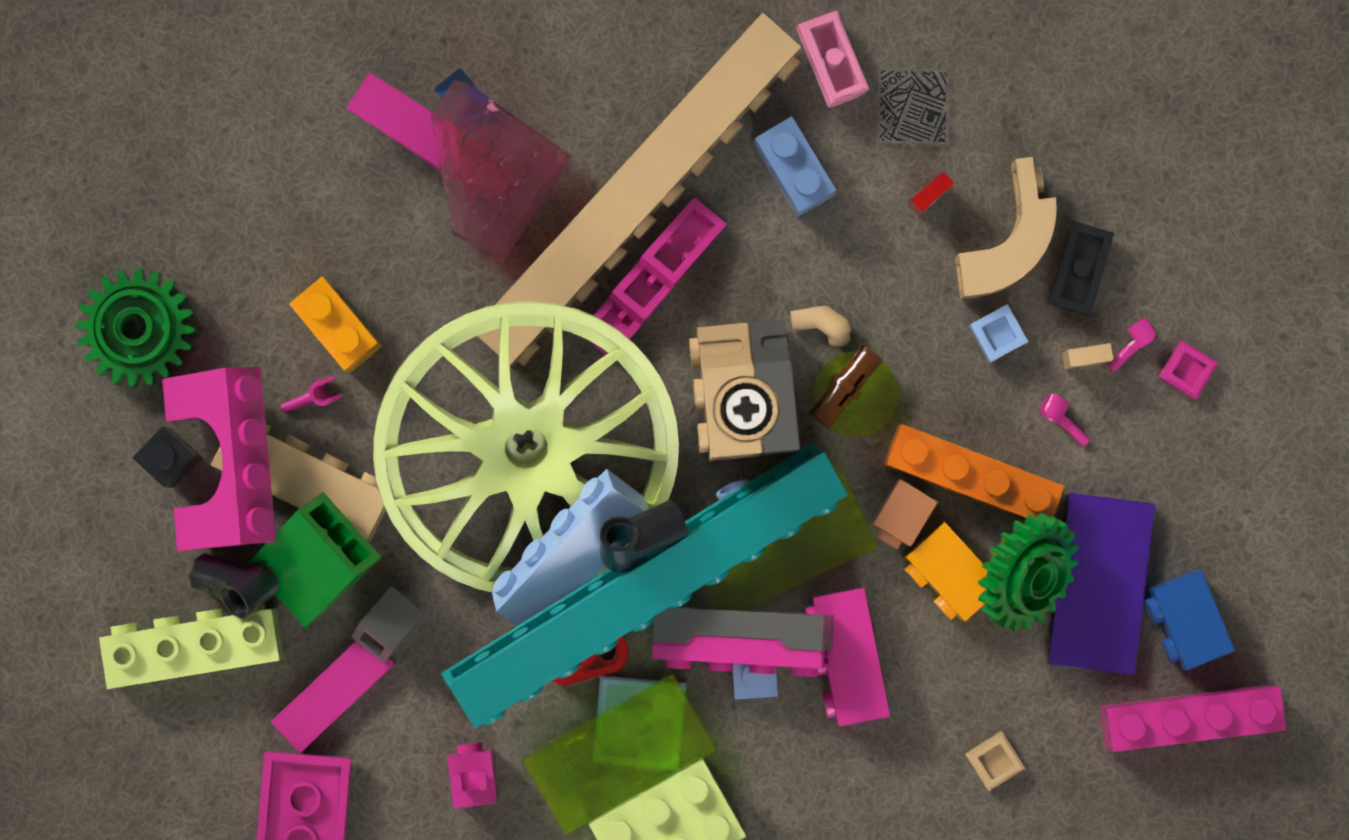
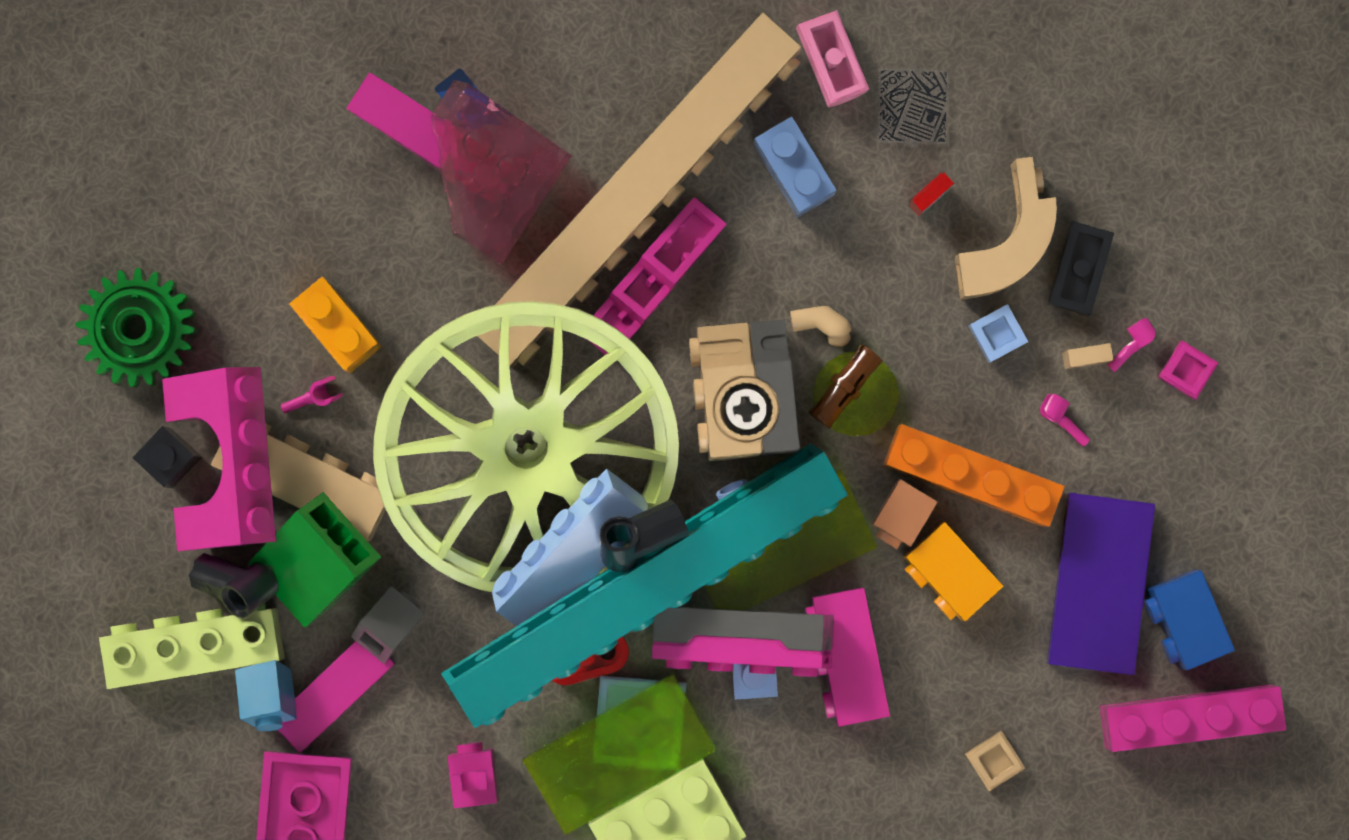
green gear [978,513,1079,632] -> none
none -> dark azure brick [235,660,297,731]

